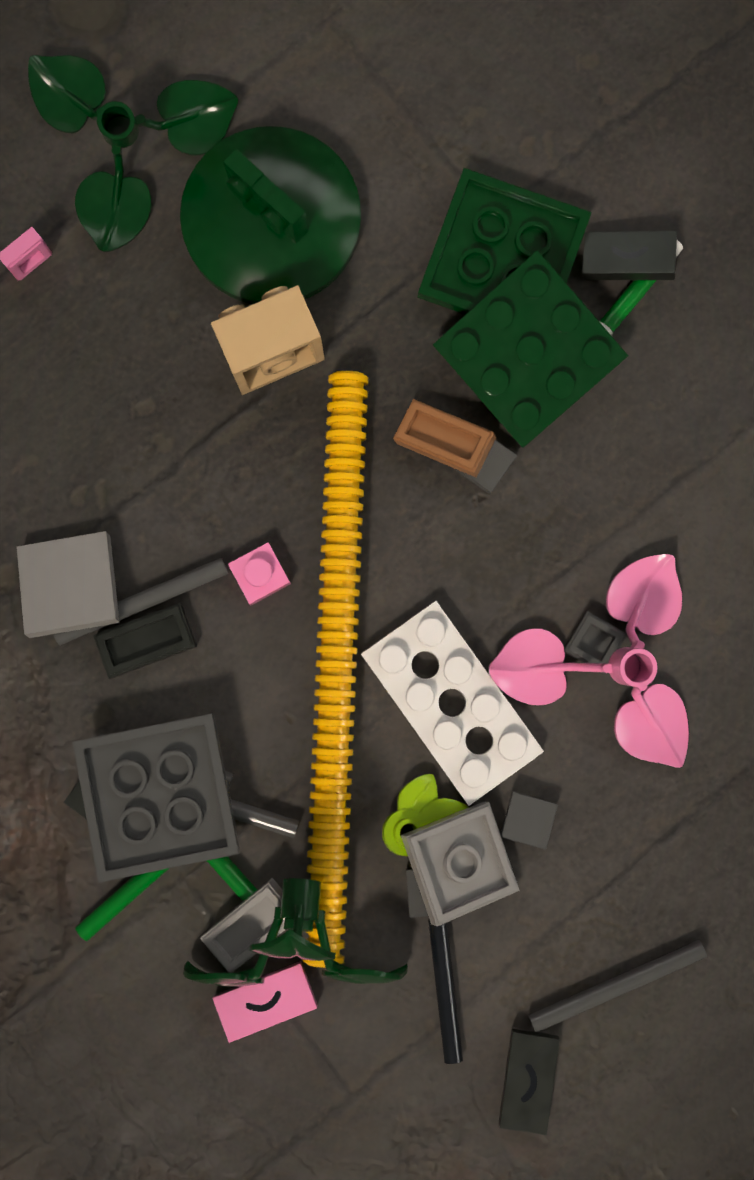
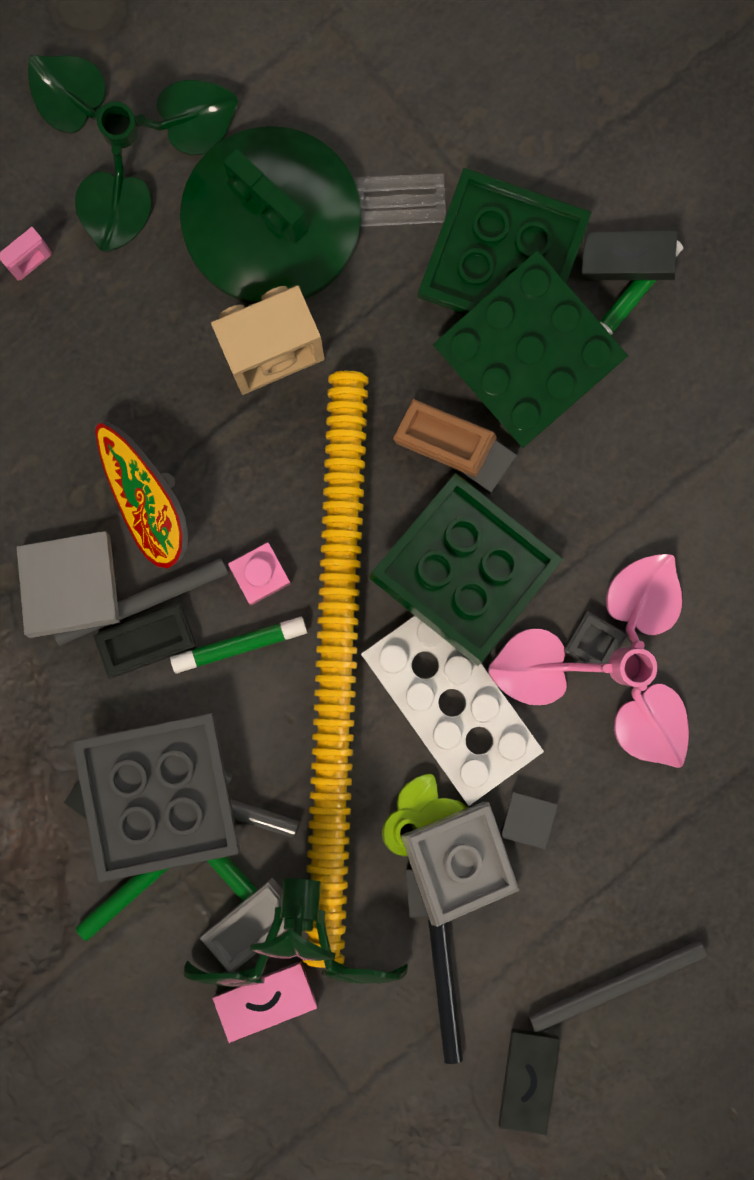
none -> shield [95,422,188,568]
none -> green bar [170,616,308,674]
none -> clear tile [354,173,446,227]
none -> dark green plate [369,473,563,666]

